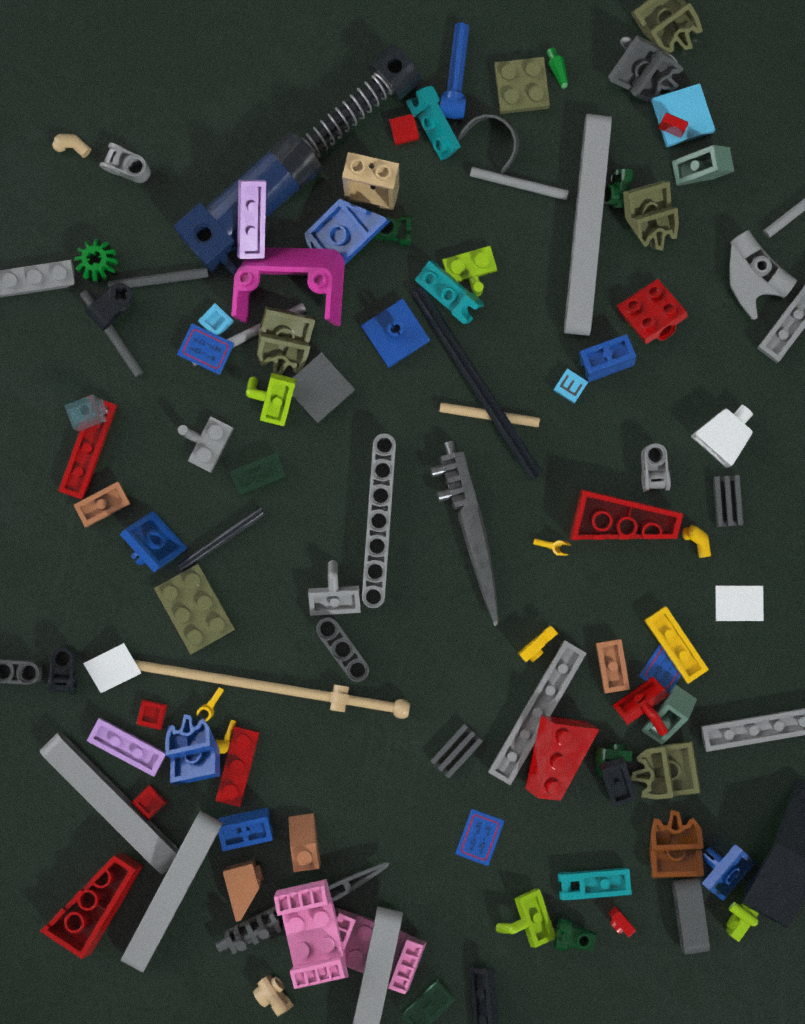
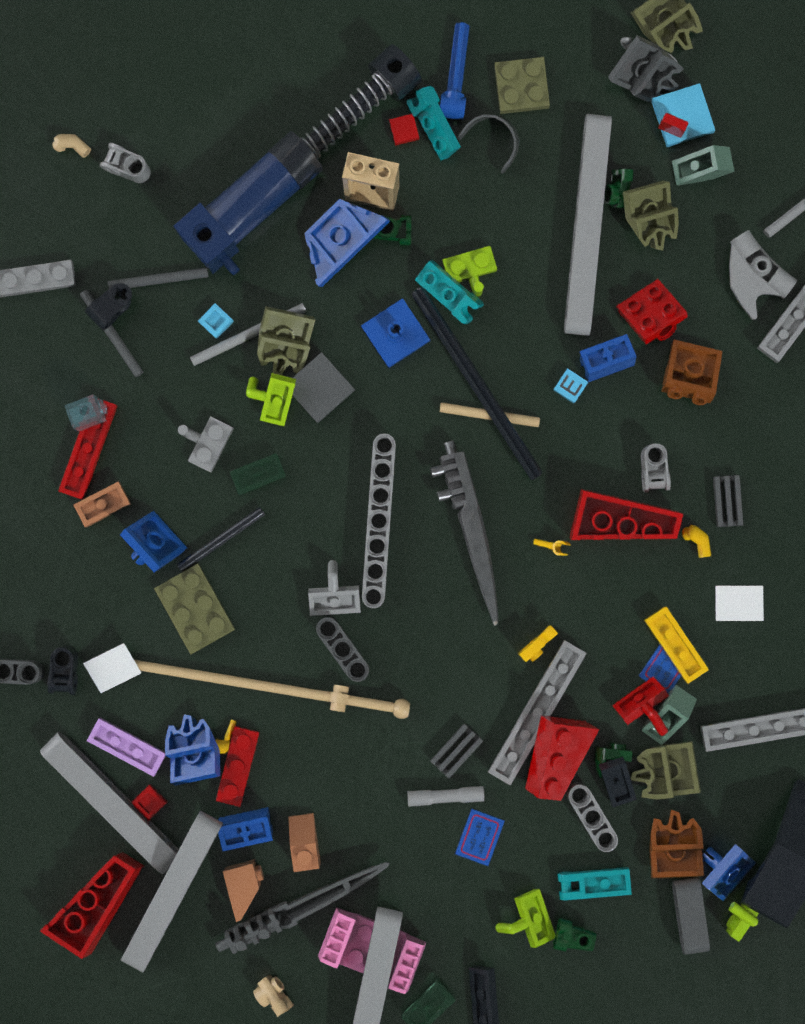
green gear [74,238,118,282] -> none
red tile [136,699,168,730] -> none
blue sticker [177,323,235,375] -> none
yellow hand [197,687,224,722] -> none
dark pink windscreen [231,247,345,326] -> none
lavender plate [237,180,266,259] -> none
bright pink plate [274,879,349,989] -> none
light grey bar [470,167,569,200] -> none
green bar [546,47,568,89] -> none
nougat plate [595,639,630,693] -> none
red plate [608,906,636,937] -> none
white torso [691,405,753,468] -> none
none -> light grey piece [407,786,484,807]
none -> light grey beam [566,782,618,852]
none -> dark orange plate [661,340,723,405]

